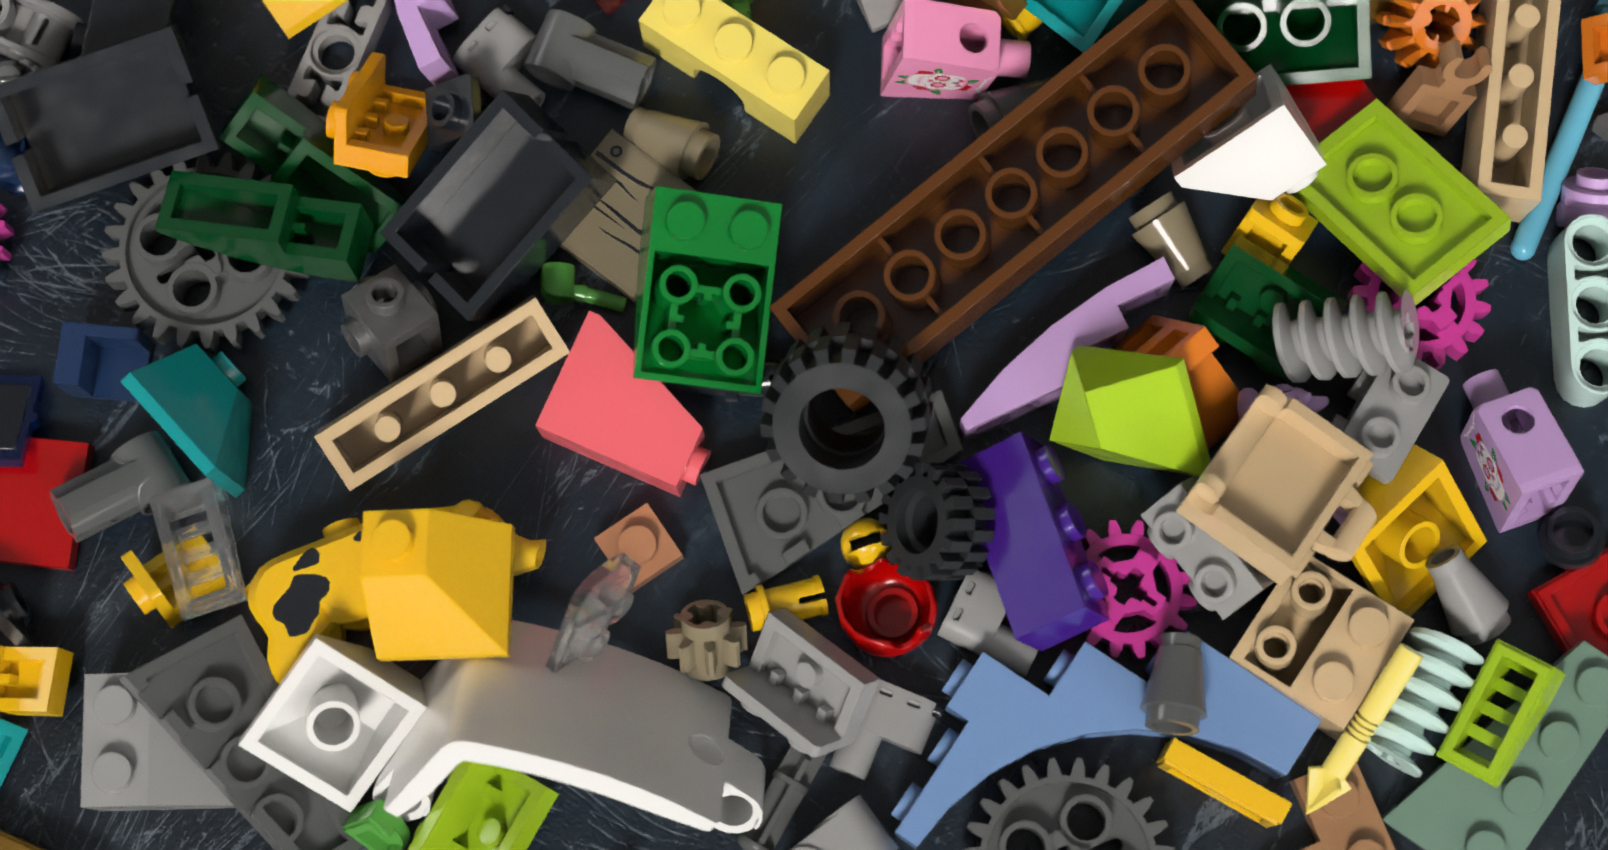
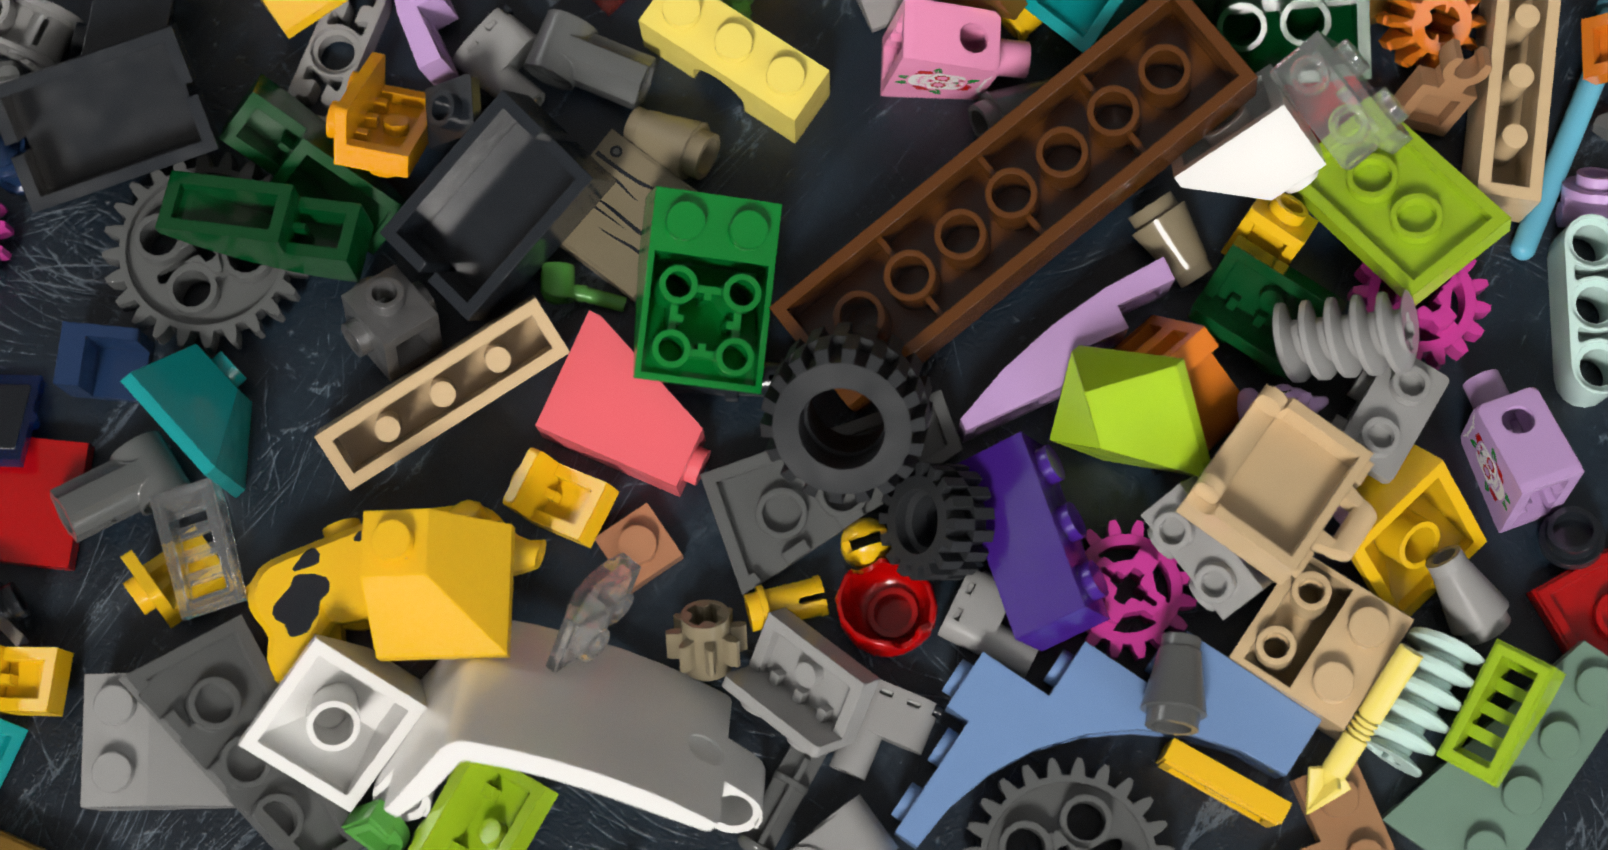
none -> yellow bracket [503,447,619,549]
none -> clear bracket [1270,31,1413,170]

